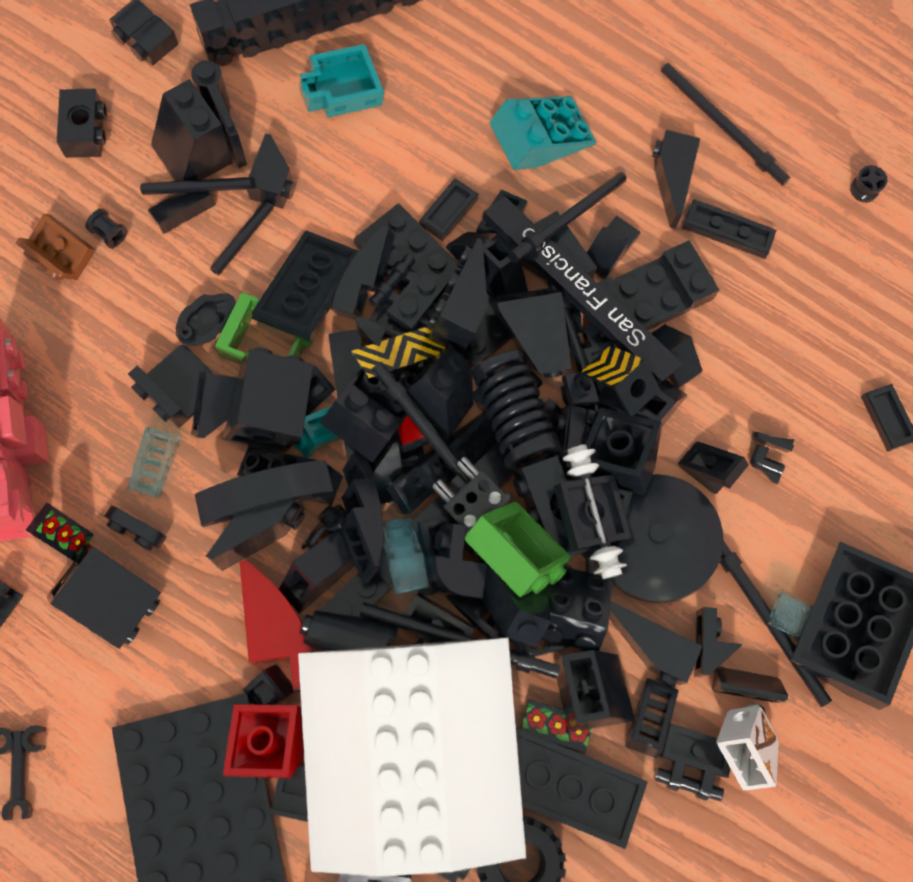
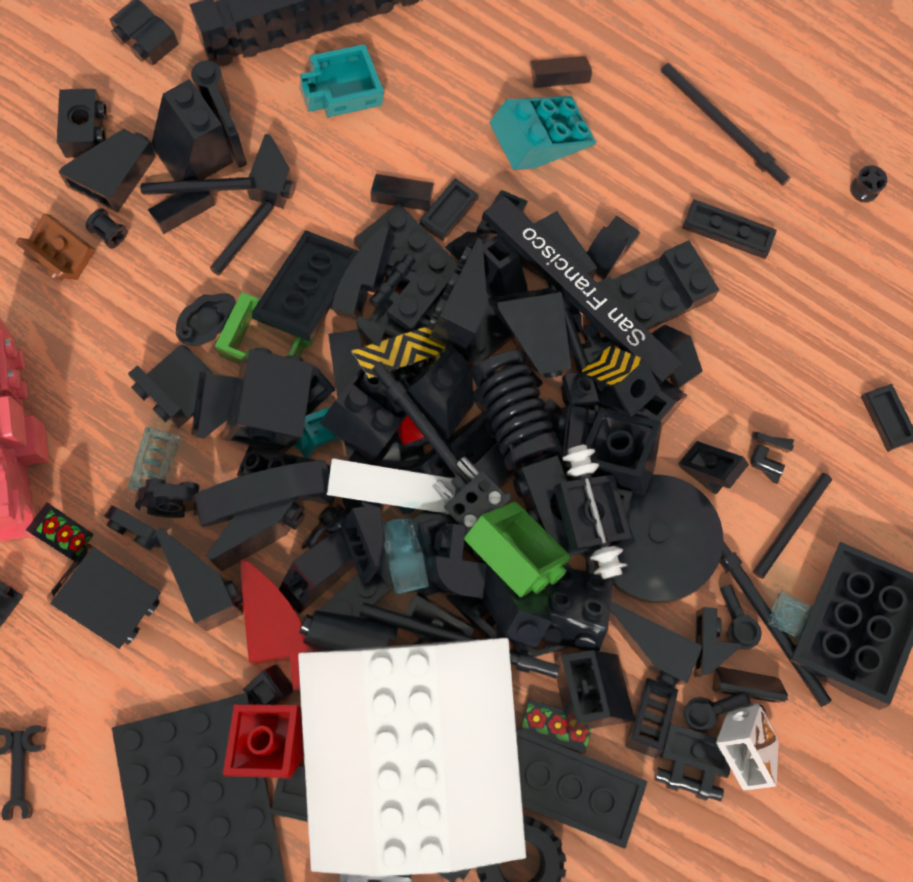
black bar [508,172,627,263] -> none
black slope [652,129,700,229] -> none
none -> black slope [59,129,156,213]
none -> black plate [135,478,200,518]
none -> black slope [155,528,243,632]
none -> white sticker [327,459,456,514]
none -> black slope [370,174,434,211]
none -> black slope [530,56,592,88]
none -> black plate [684,691,751,731]
none -> black plate [720,584,762,650]
none -> black bar [752,473,832,579]

